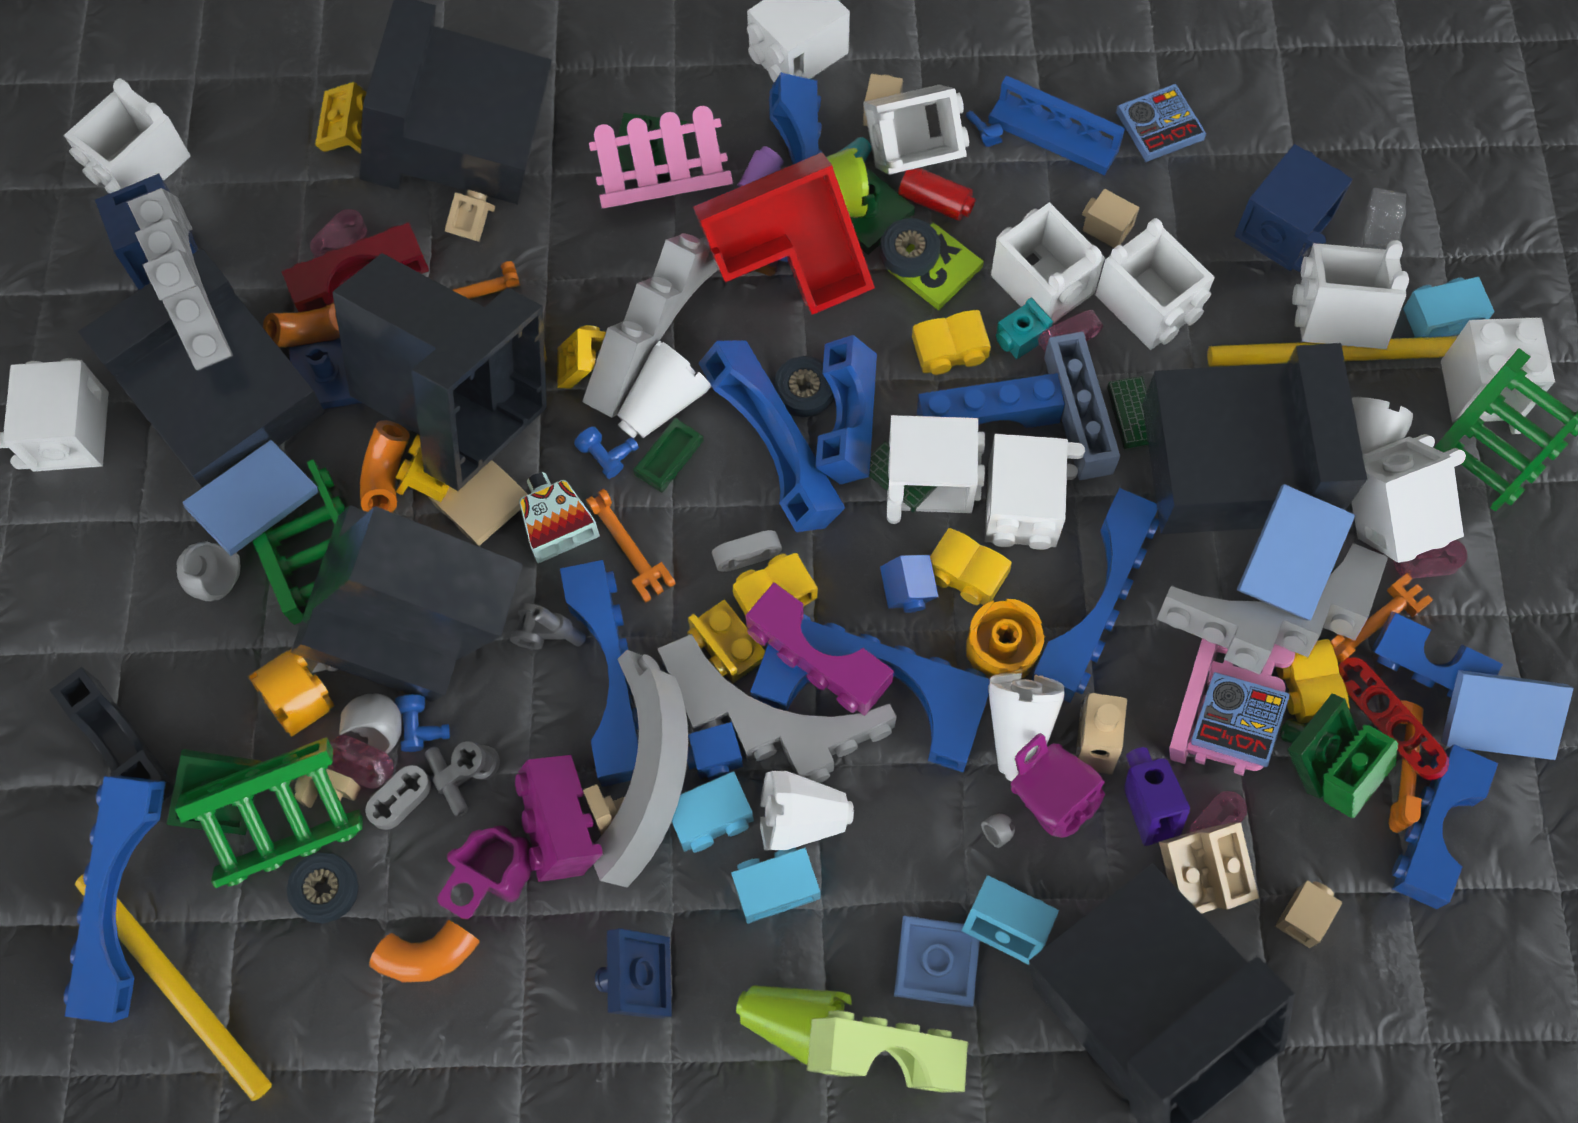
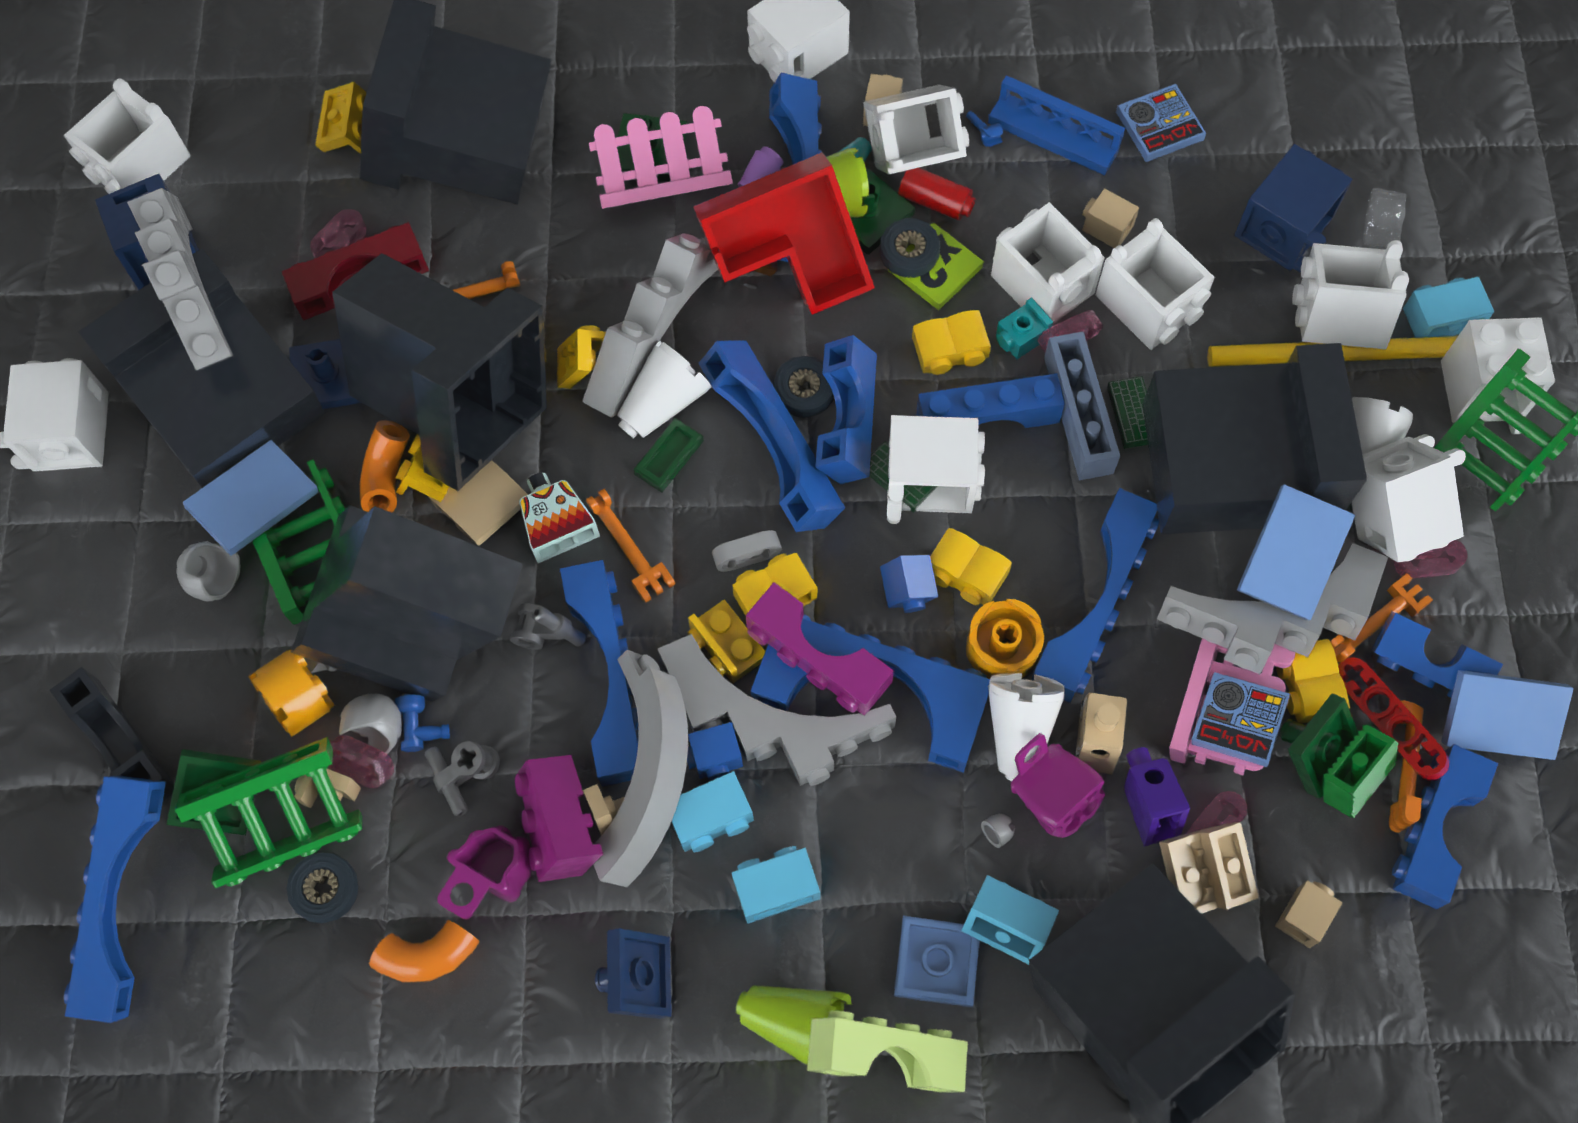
yellow piece [75,874,272,1101] -> none
orange cylinder [263,303,340,347] -> none
light grey beam [365,765,431,830] -> none
tan bracket [445,190,495,242] -> none
blue piece [574,427,639,479] -> none
white cone [760,771,854,850] -> none
white container [984,434,1085,550] -> none

